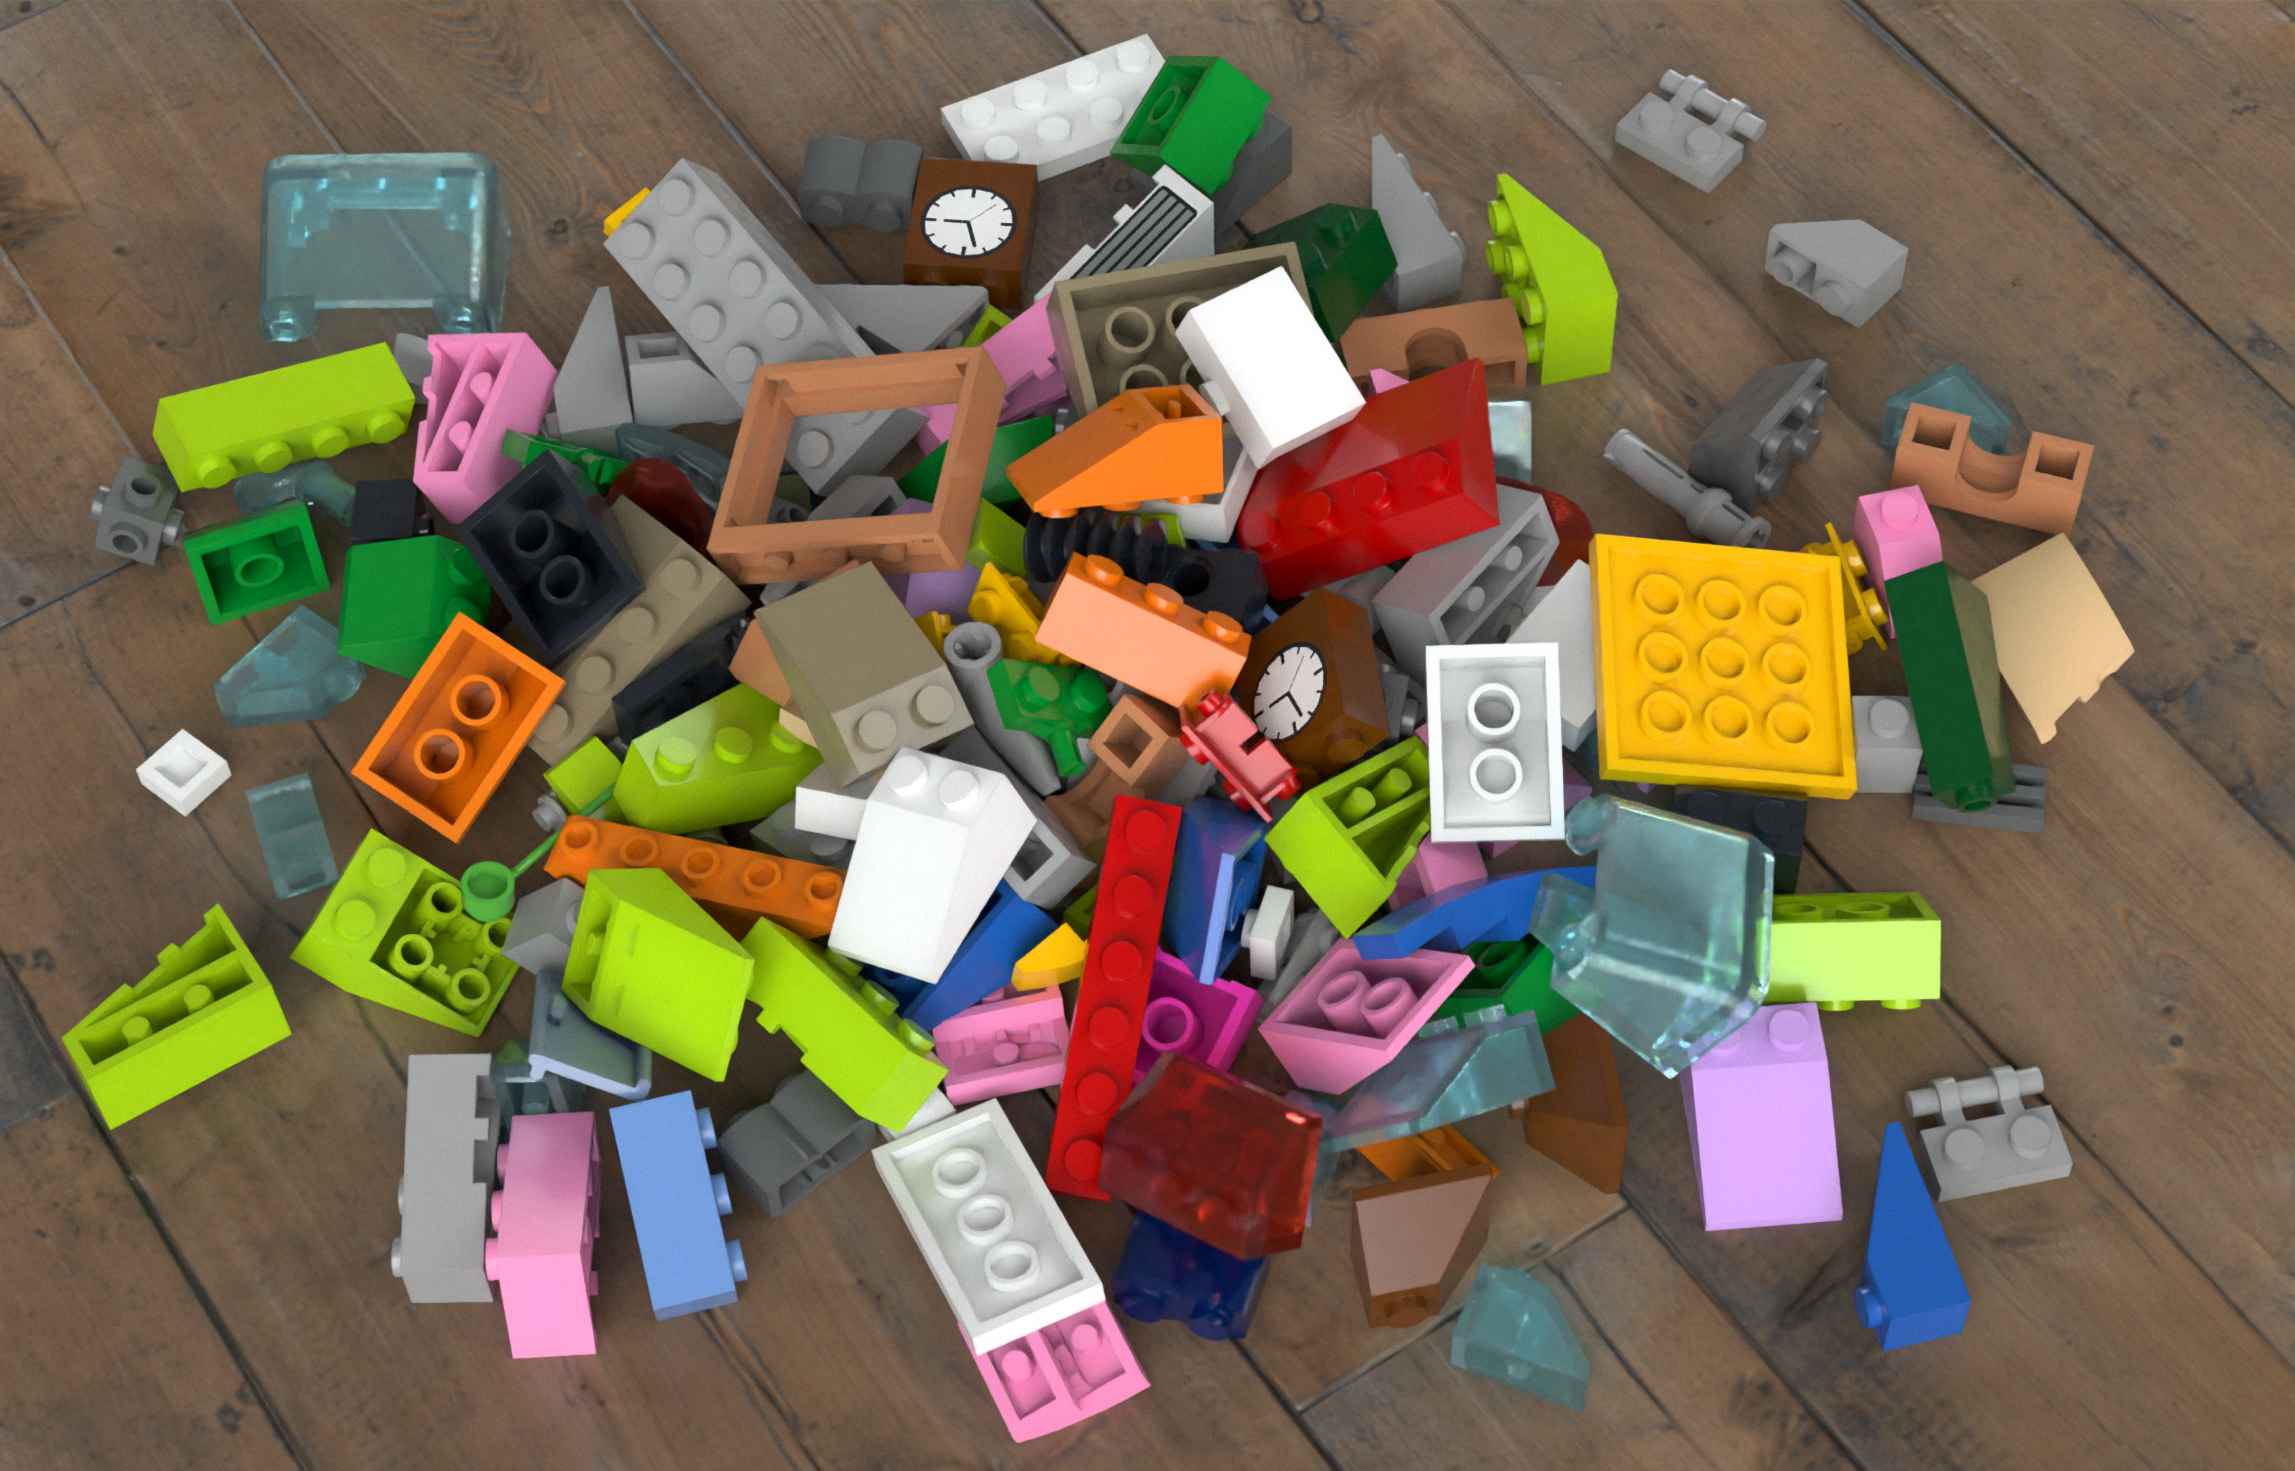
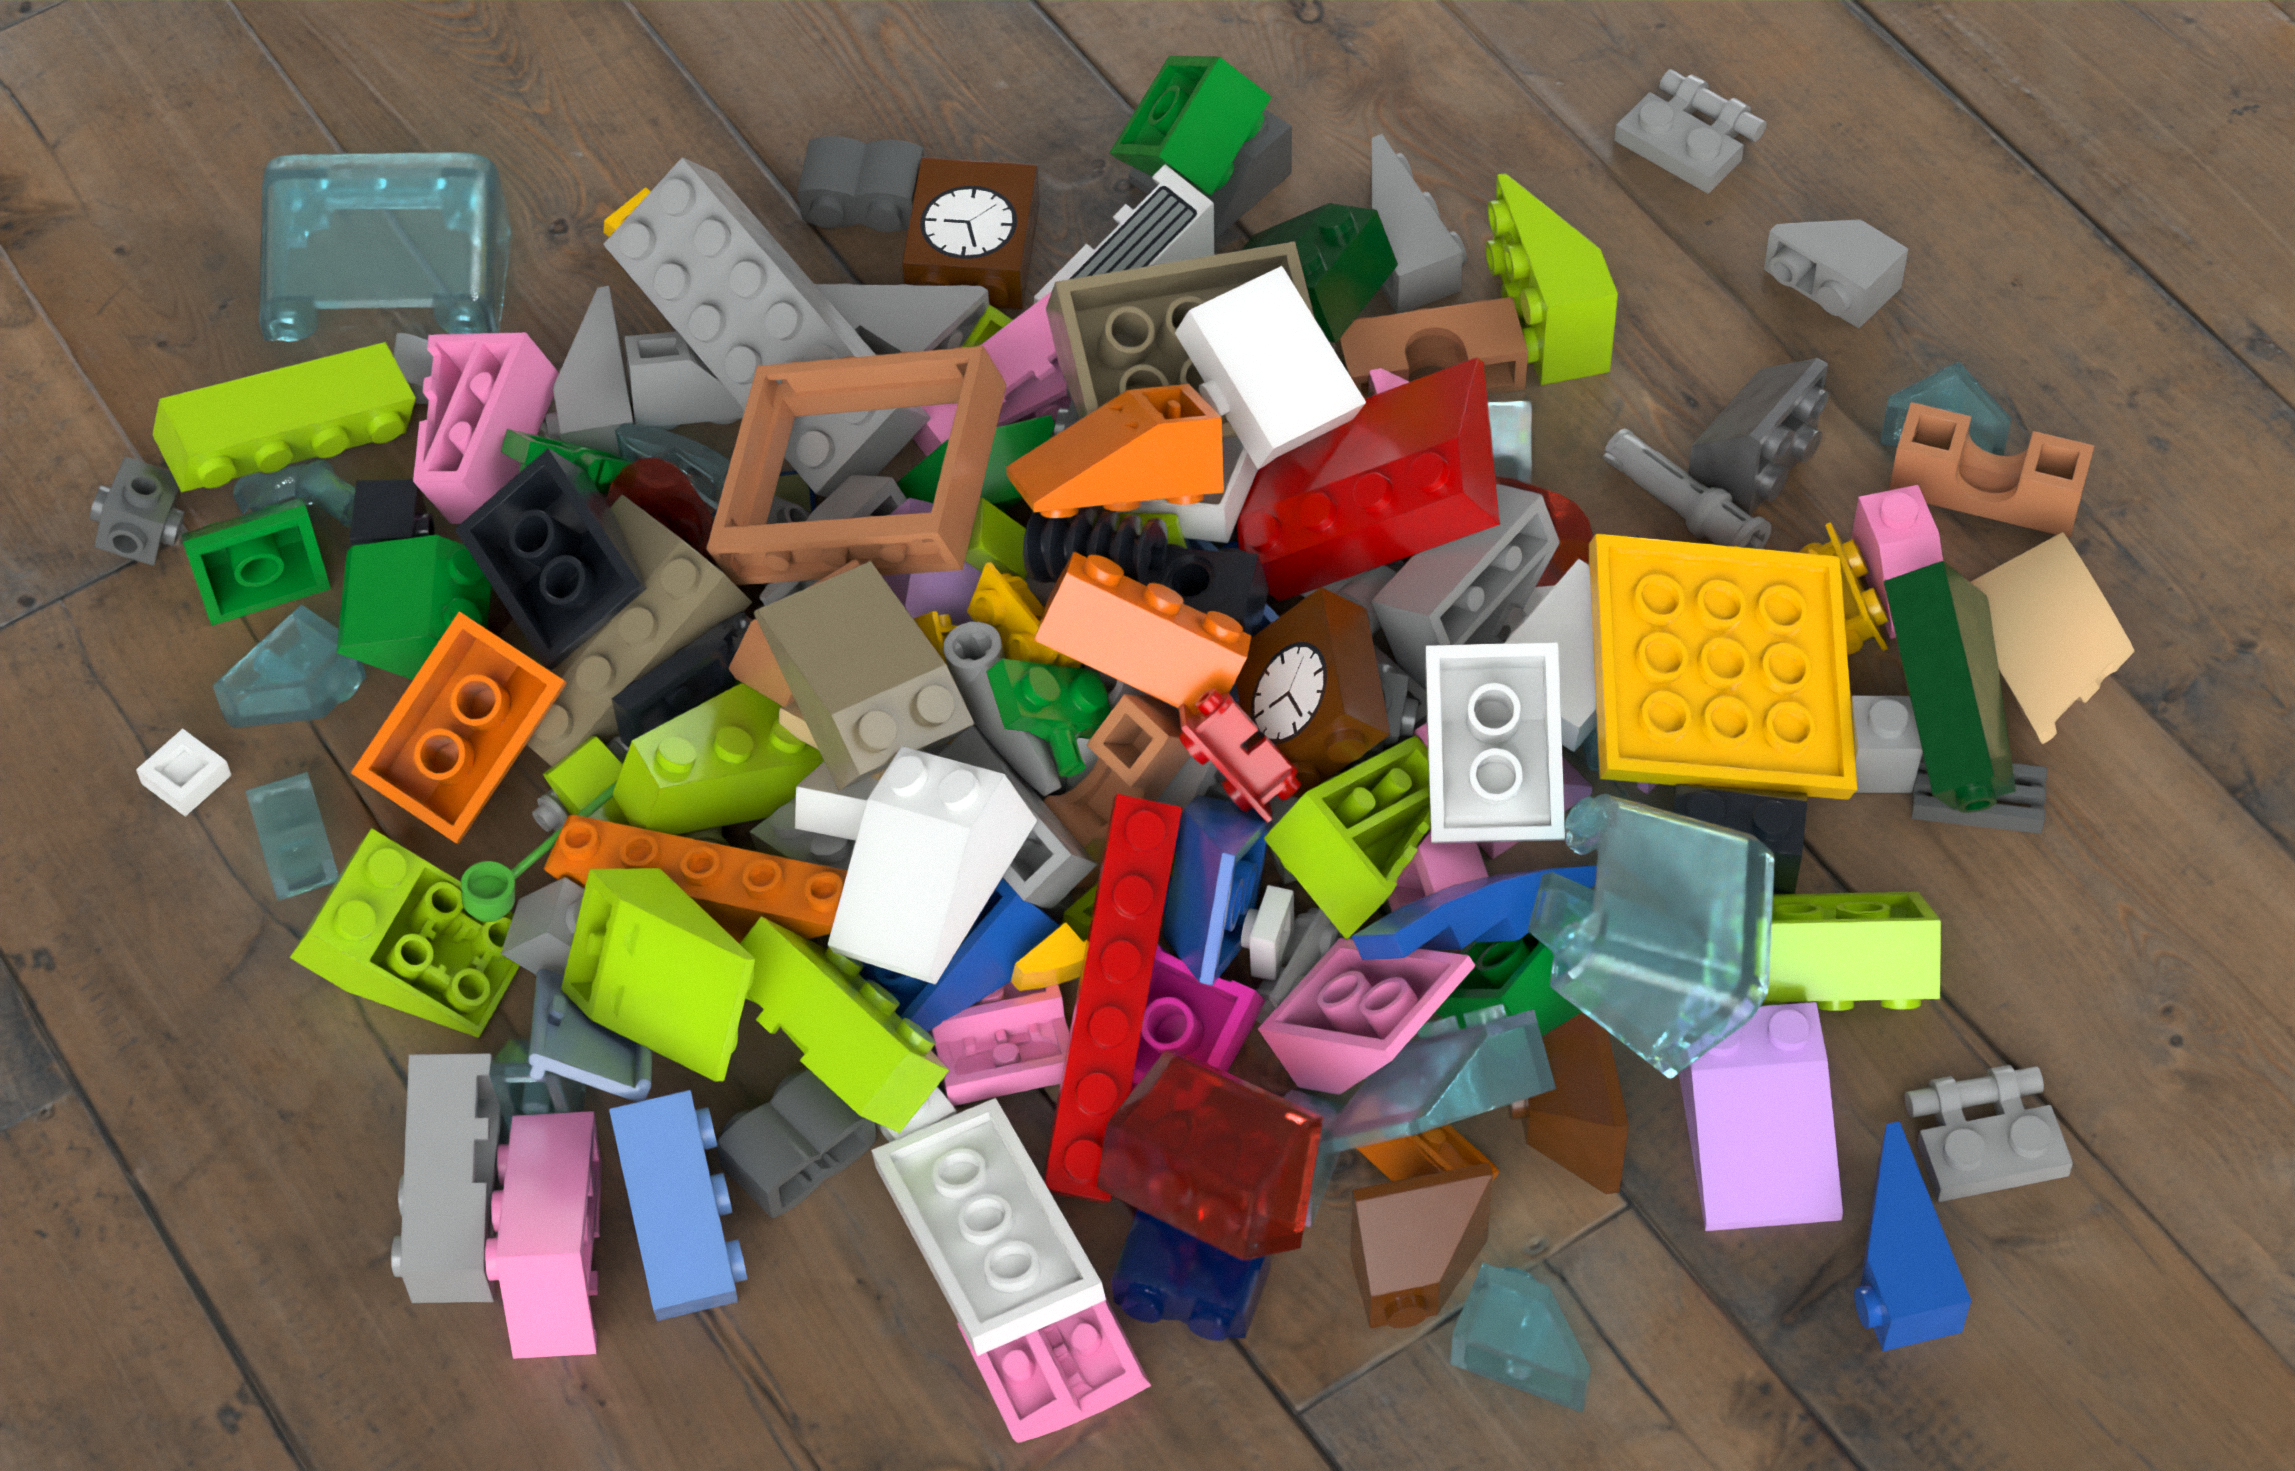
lime wedge [62,903,292,1130] -> none
white plate [941,34,1165,182] -> none

